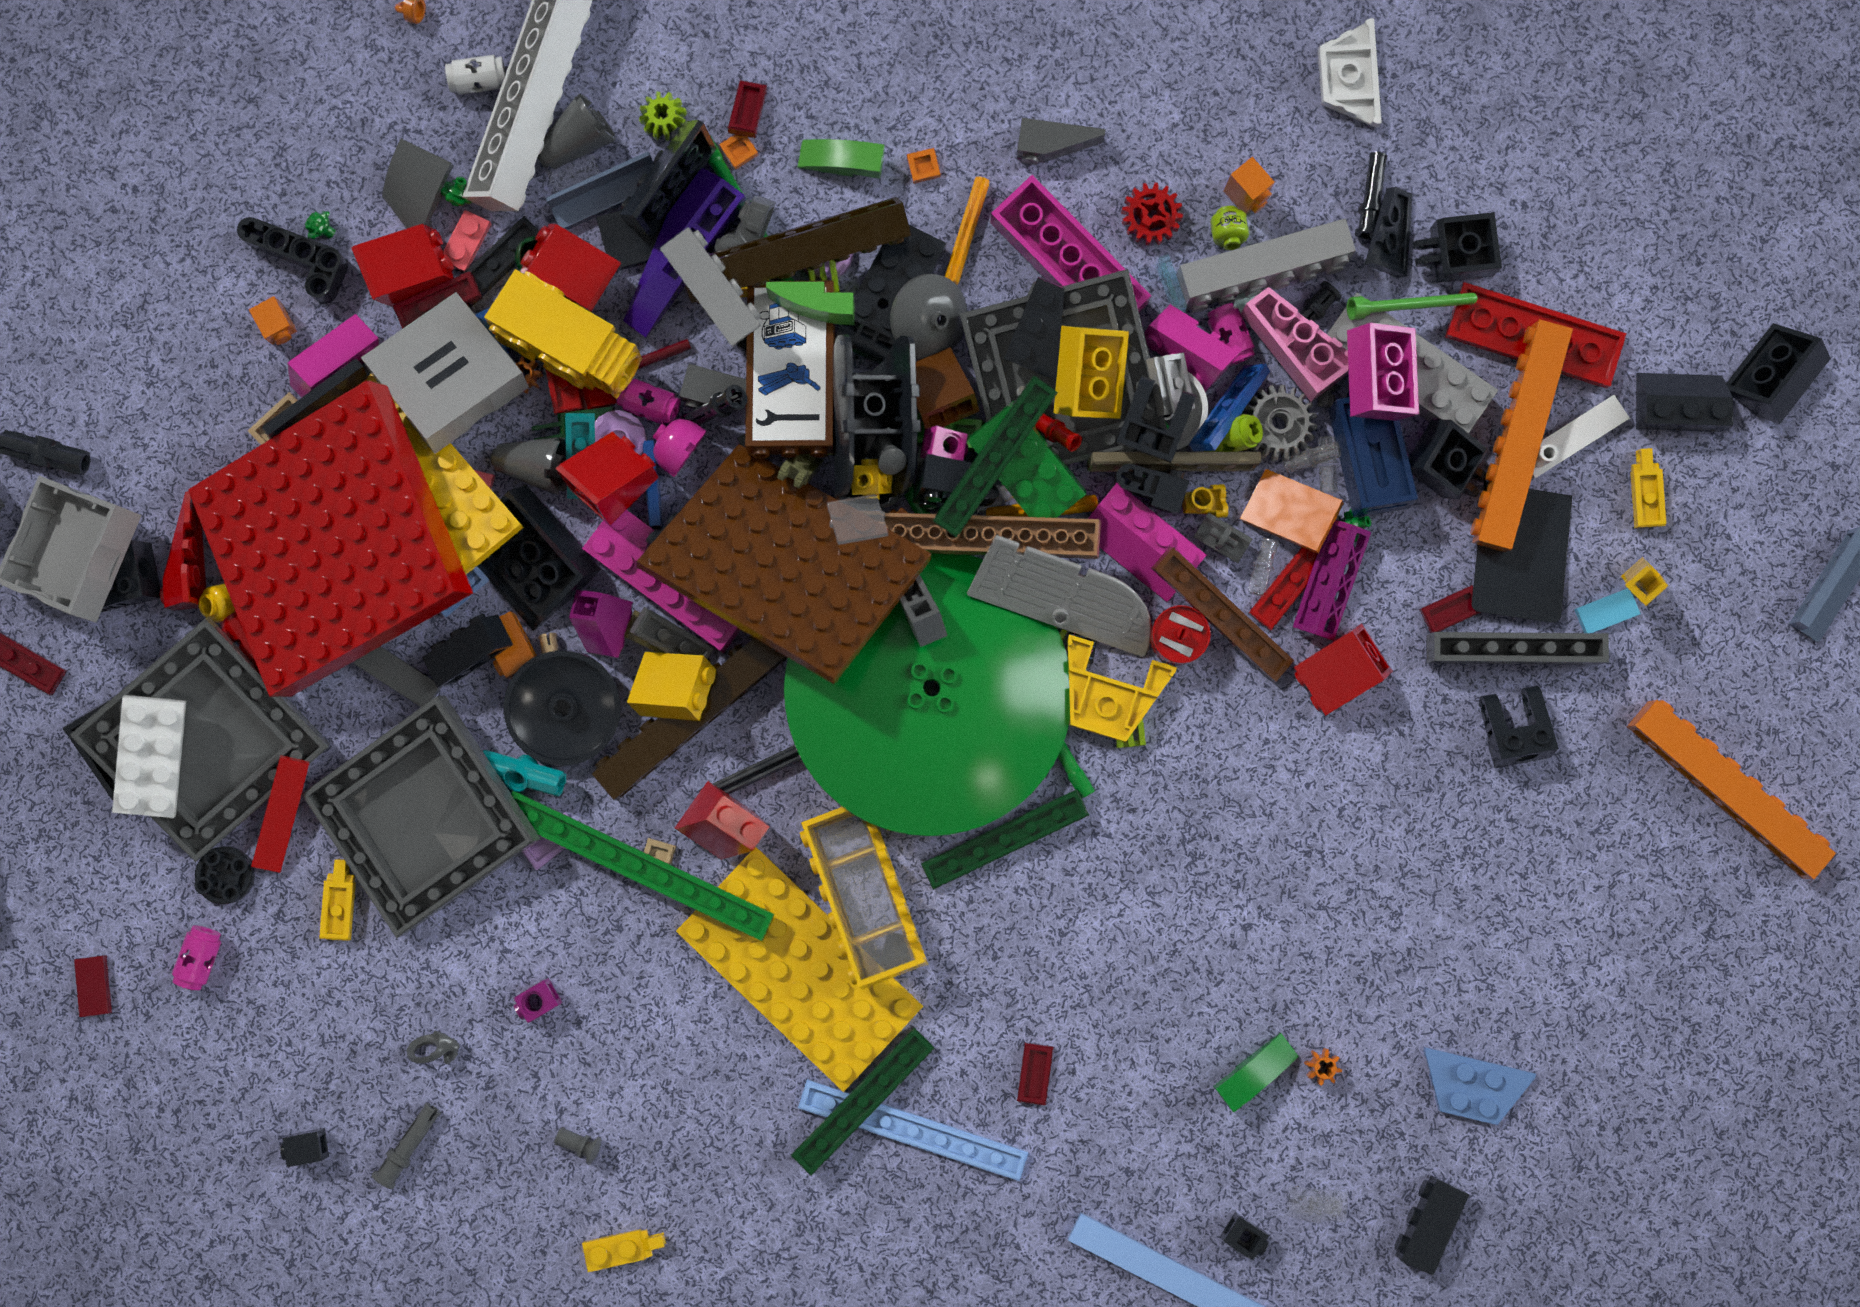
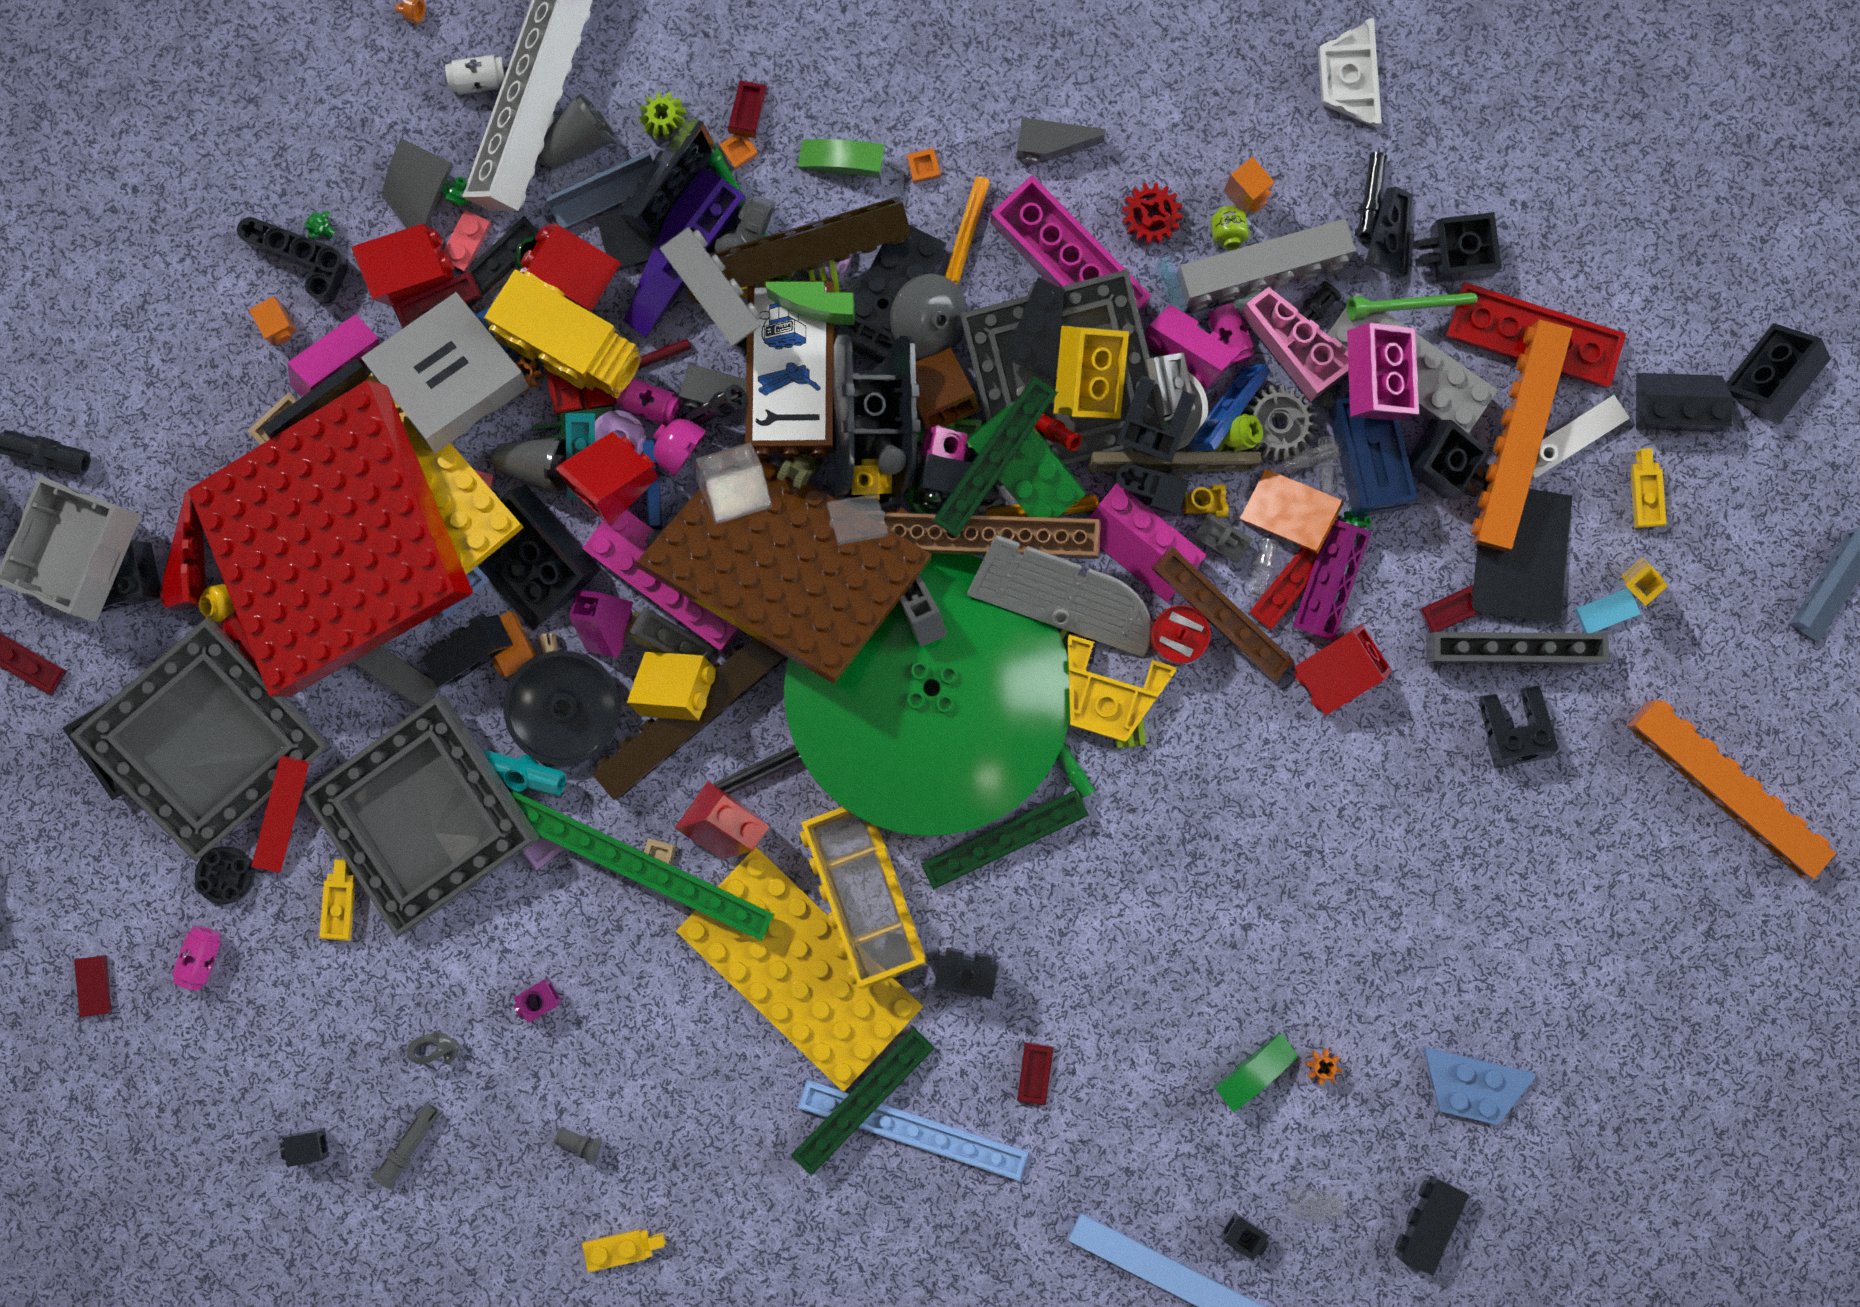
white plate [112,695,186,818] -> none
none -> clear slope [695,442,771,524]
none -> black hinge [934,947,998,1000]

